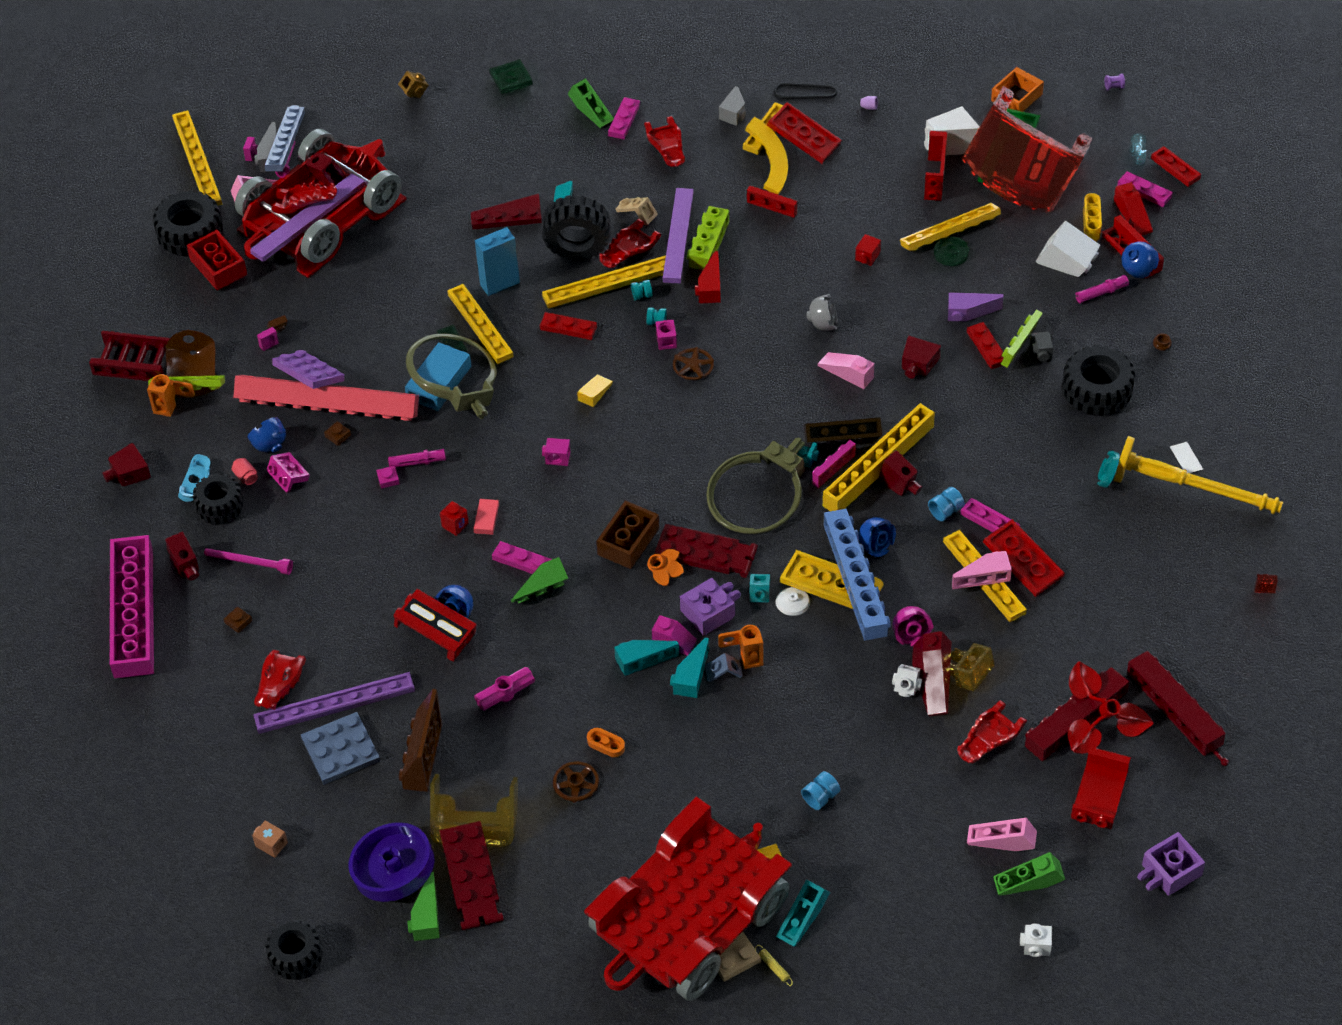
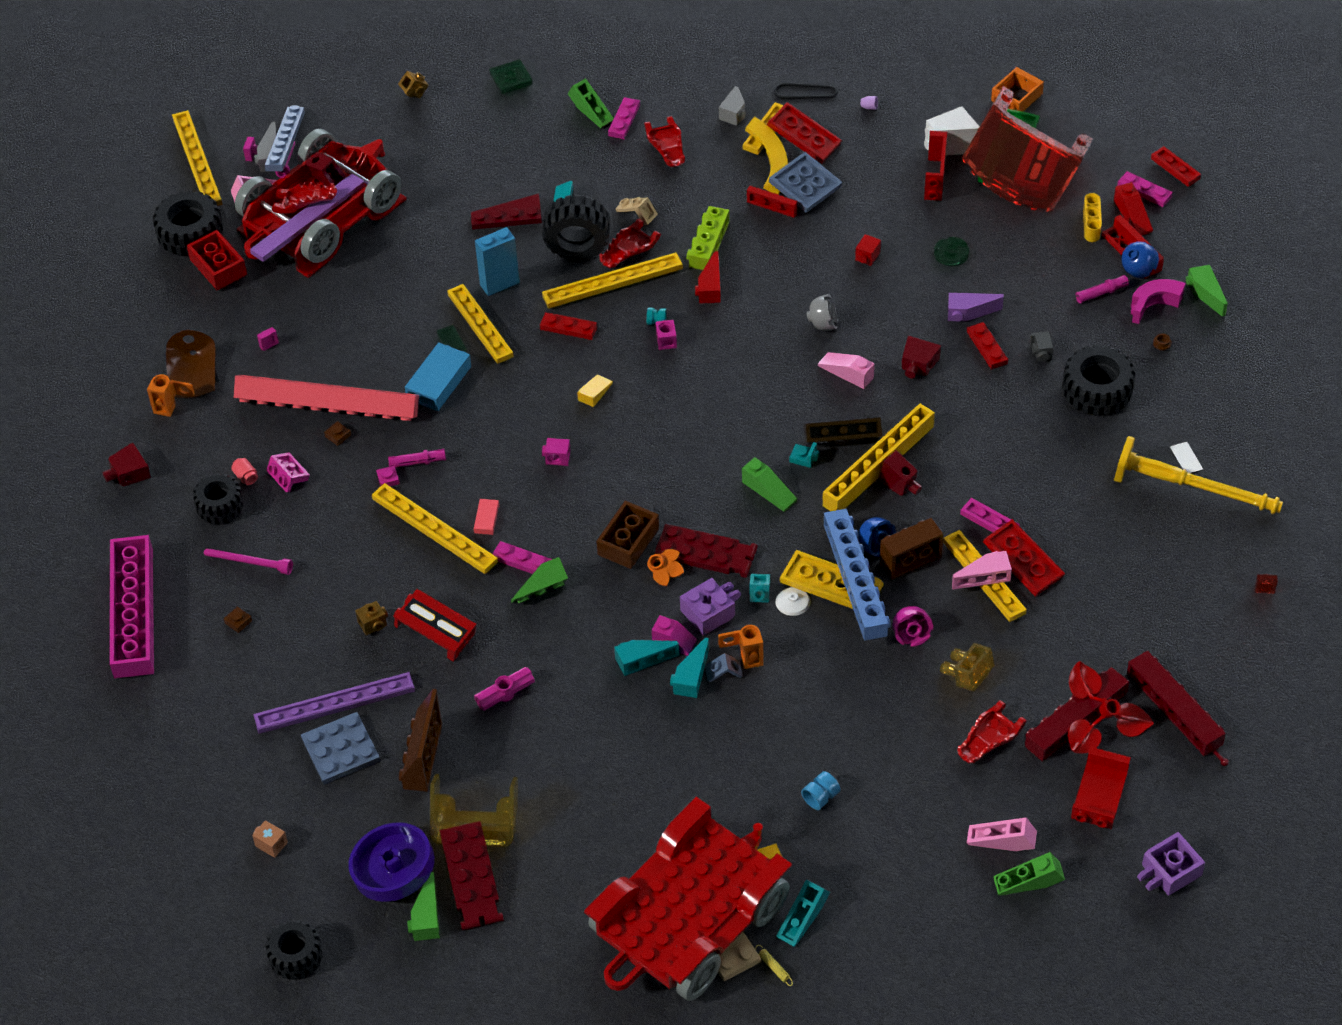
dark red fence [89,331,170,381] -> none
lime plate [148,375,225,390] -> none
dark red torso [165,531,199,581] -> none
medium azure piece [178,454,211,502] -> none
blue cylinder [247,417,286,453] -> none
red animal [254,650,306,710] -> none
reddish brown plate [267,315,288,333] -> none
medium lavender plate [272,350,344,389] -> none
olive brick [406,334,497,419] -> none
blue cylinder [434,585,474,619] -> none
red brick [440,501,469,536] -> none
reddish brown wheel [553,761,599,803] -> none
orange plate [587,728,625,757] -> none
teal wheel [631,280,653,300] -> none
medium lavender tile [663,188,694,283] -> none
reddish brown wheel [673,347,714,380] -> none
olive brick [706,437,805,534] -> none
dark pink plate [812,440,856,488] -> none
white brick [892,664,922,697] -> none
yellow plate [900,203,1001,251] -> none
dark red wedge [912,631,952,717] -> none
dark azure wheel [928,487,965,521] -> none
lime plate [1001,309,1043,368] -> none
white brick [1020,924,1052,957] -> none
white slope [1036,221,1100,277] -> none
teal tile [1097,450,1120,488] -> none
medium lavender bush [1104,73,1125,91] -> none
clear light blue connector [1130,133,1146,165] -> none
none -> pearl gold brick [355,601,388,635]
none -> yellow plate [372,483,498,574]
none -> bright green slope [742,457,797,512]
none -> sand blue plate [769,152,843,213]
none -> reddish brown brick [879,518,943,580]
none -> dark pink arch [1130,279,1186,324]
none -> bright green slope [1186,265,1228,316]

